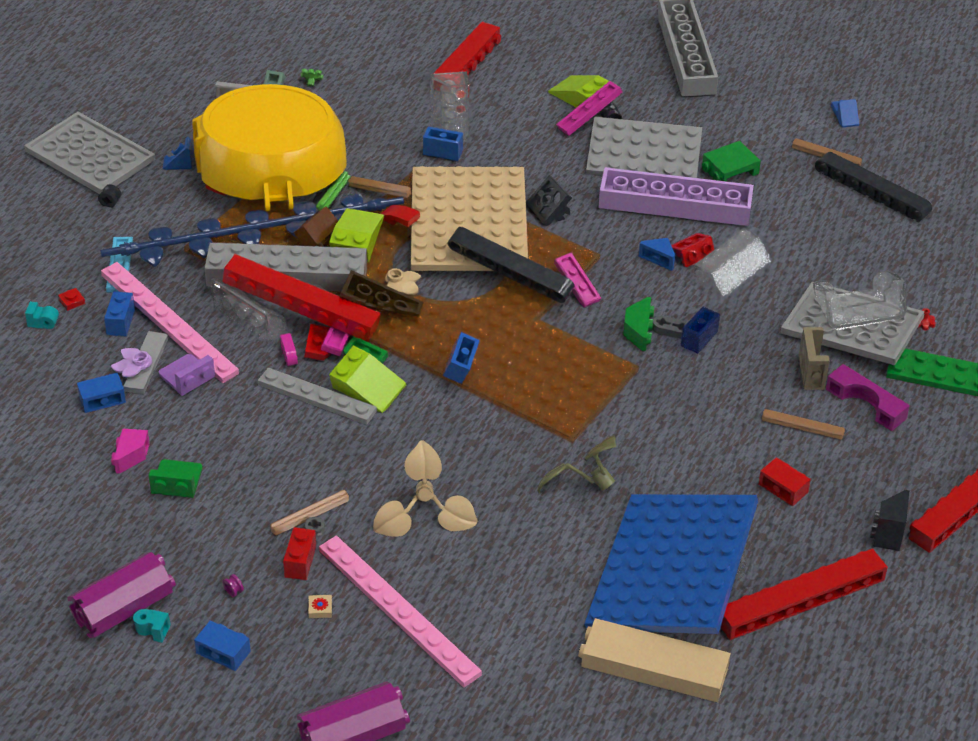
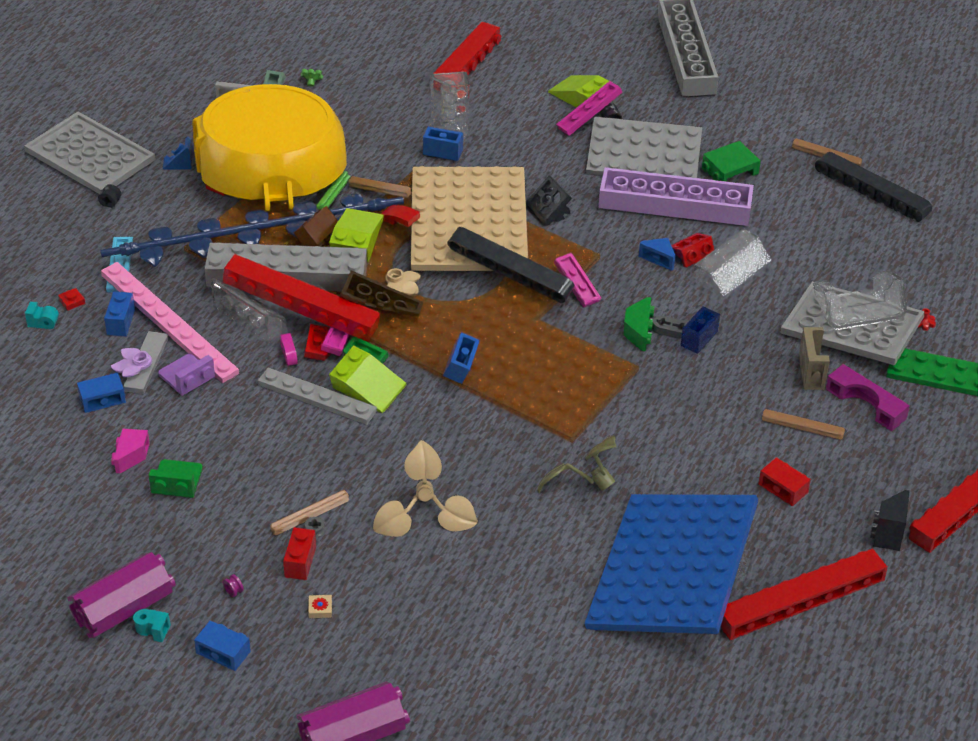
bright pink plate [319,535,482,687] -> none
tan brick [578,618,731,702] -> none
slope [831,99,859,128] -> none

